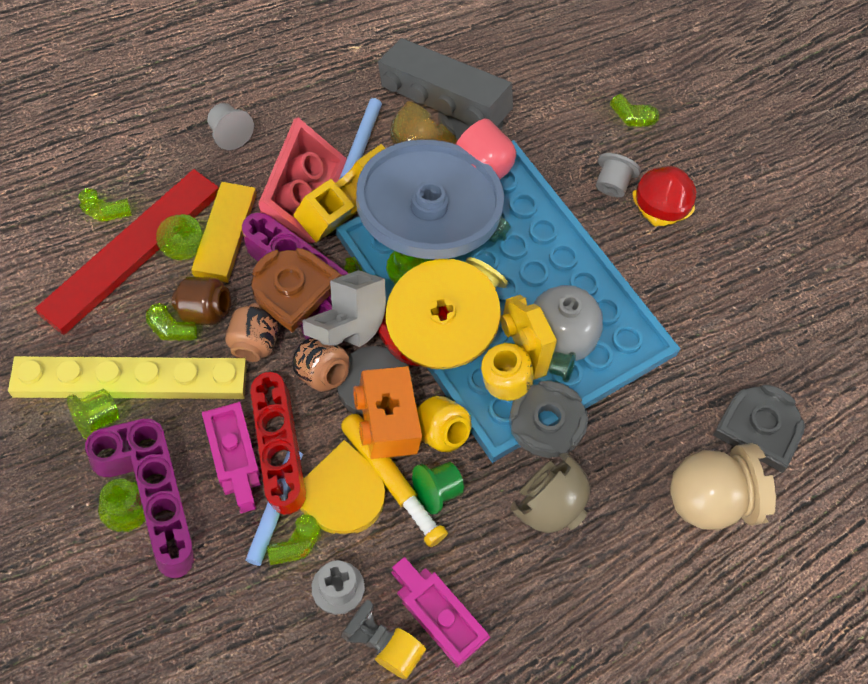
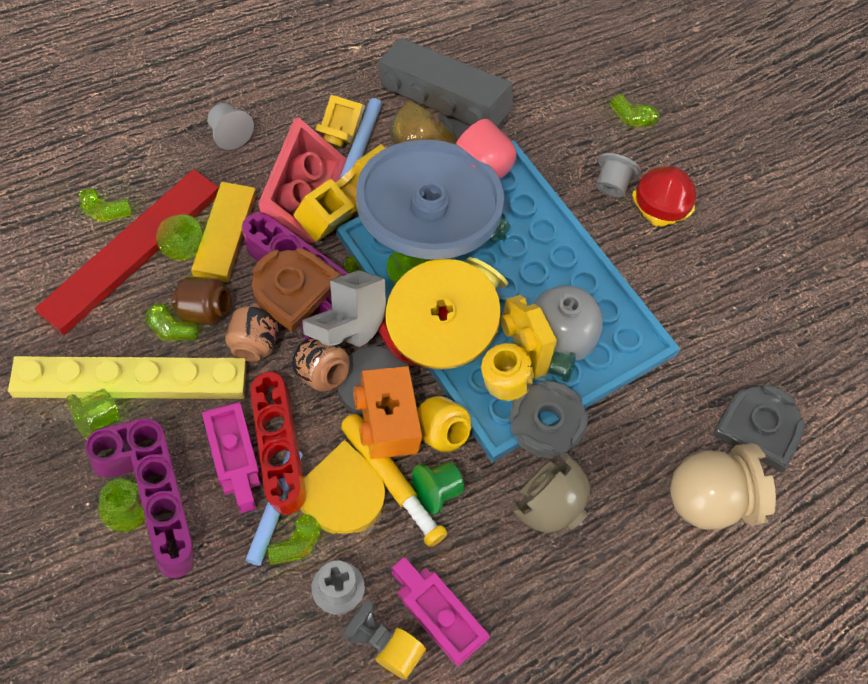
none -> yellow bracket [315,95,365,148]

